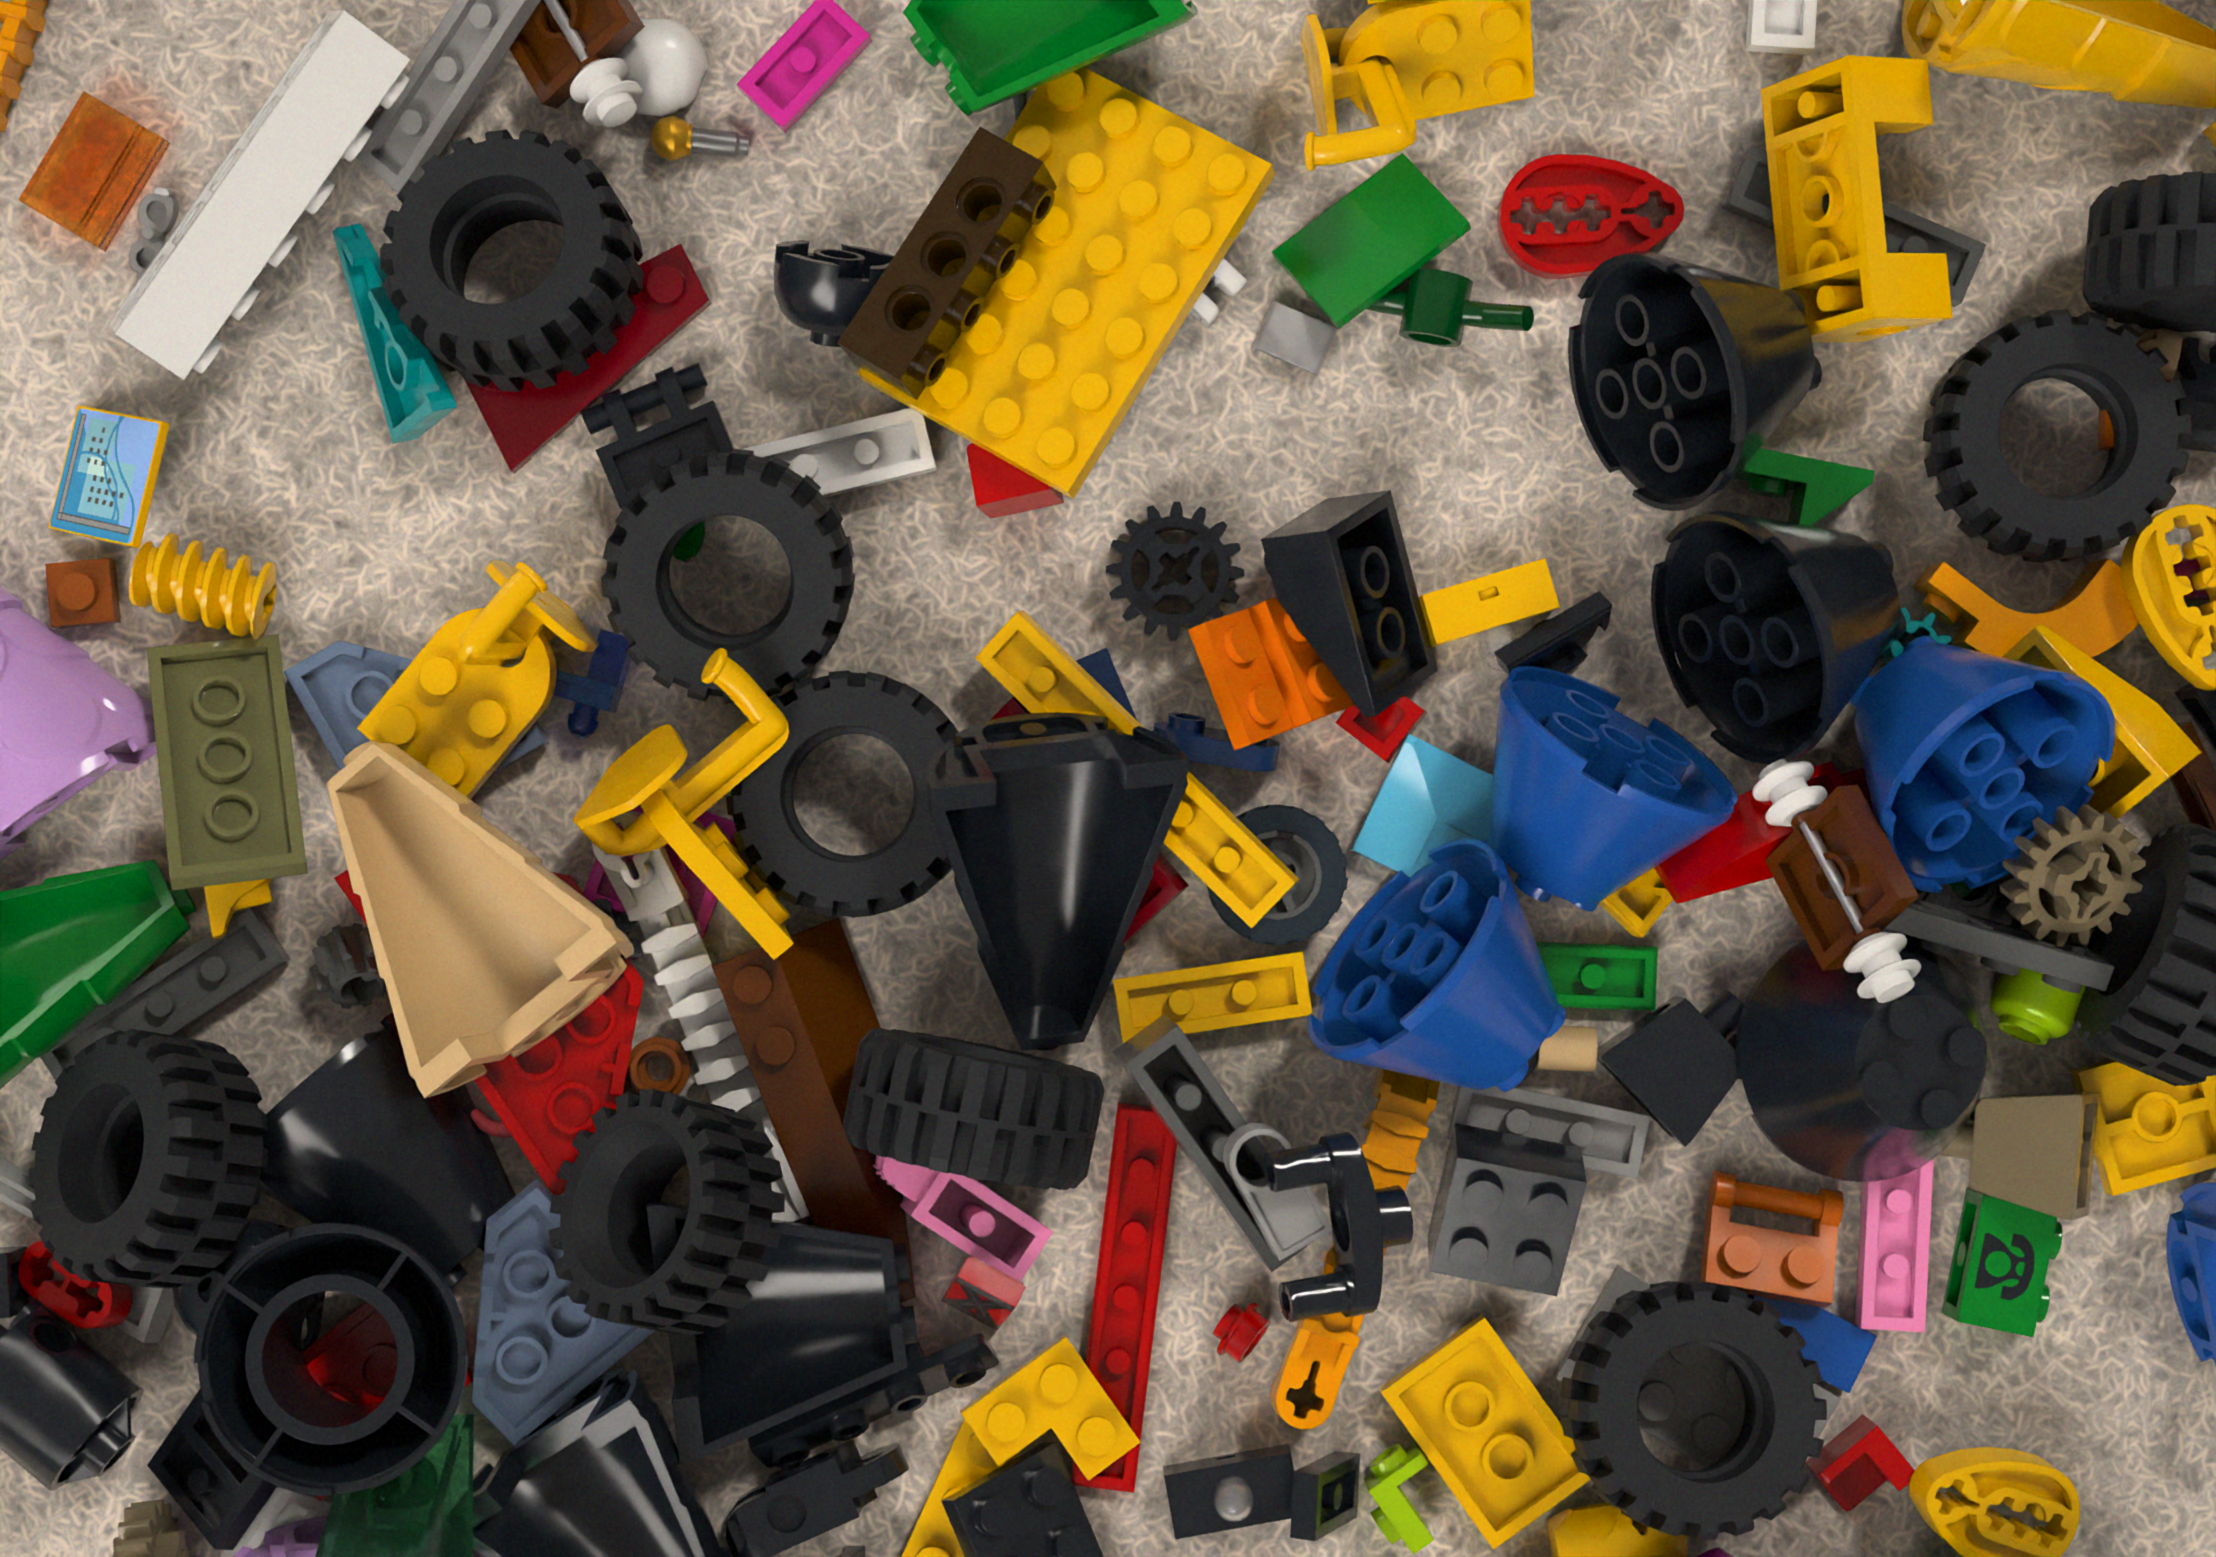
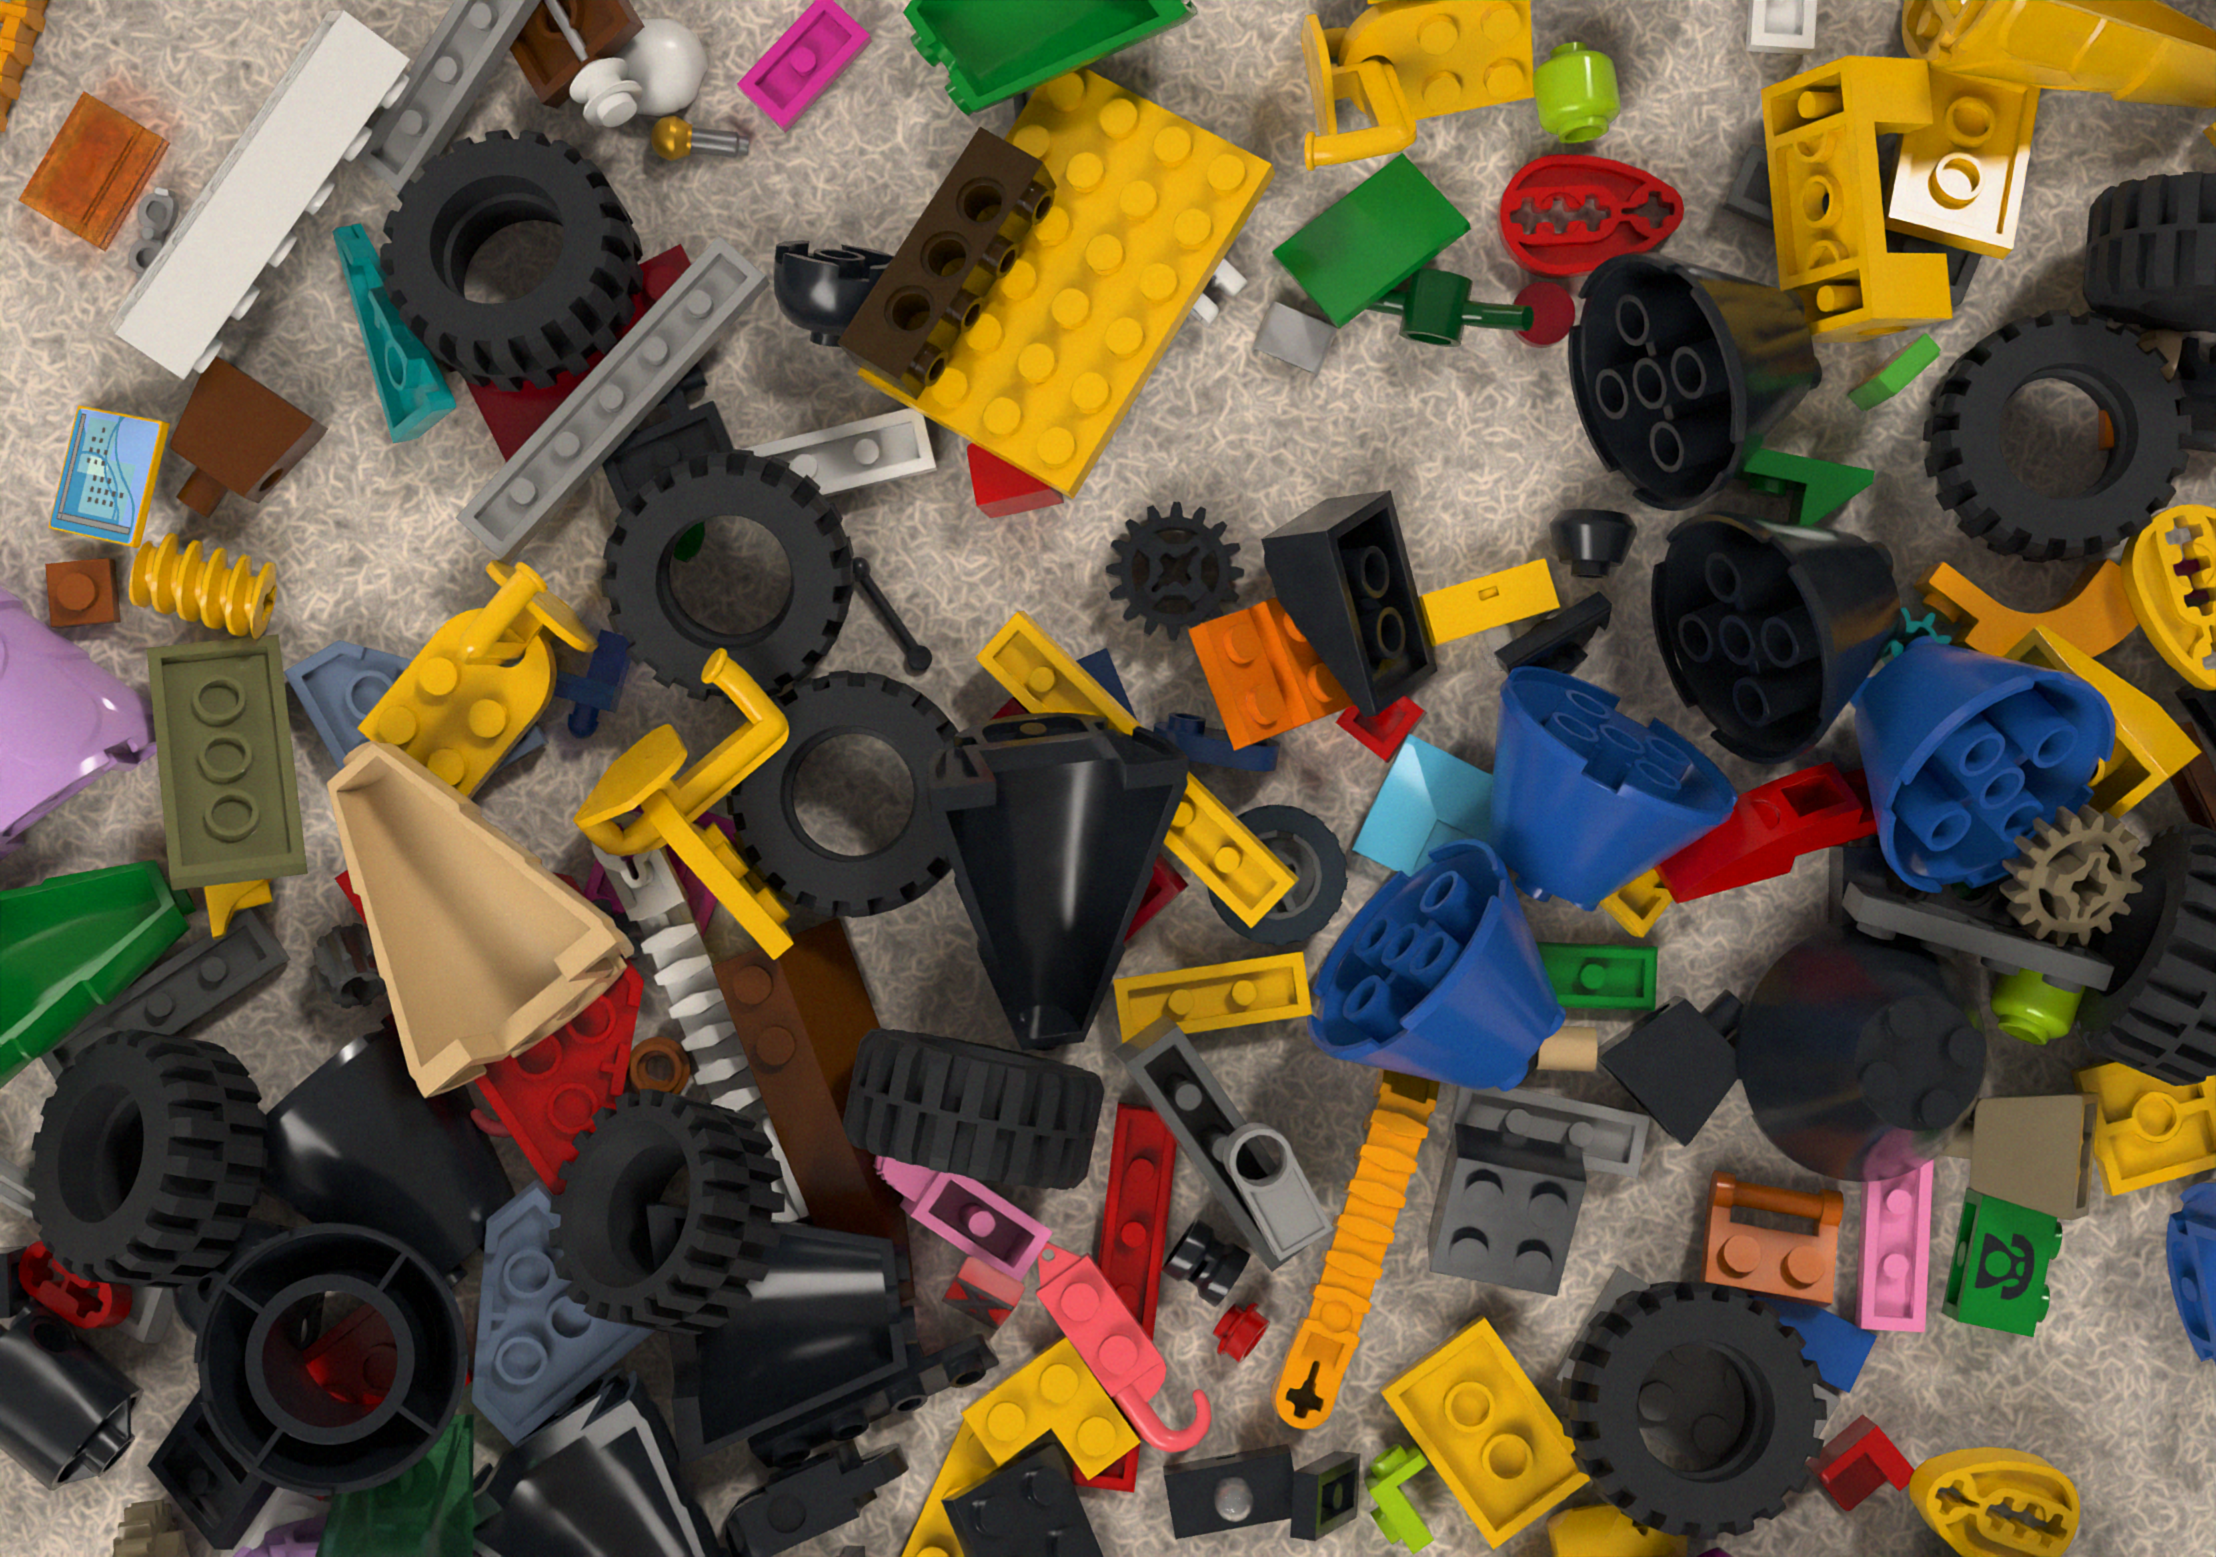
black connector [1263,1132,1413,1322] -> none
reddish brown plate [1752,759,1921,1003] -> none
none -> reddish brown torso [170,355,328,518]
none -> light grey plate [455,235,770,565]
none -> black hinge [852,557,932,670]
none -> coral plate [1035,1241,1212,1453]
none -> black wheel [1162,1218,1250,1307]
none -> dark red tile [1512,282,1575,348]
none -> lime head [1533,42,1621,144]
none -> black cone [1549,509,1637,579]
none -> bright green tile [1847,333,1941,411]
none -> yellow plate [1883,58,2041,260]

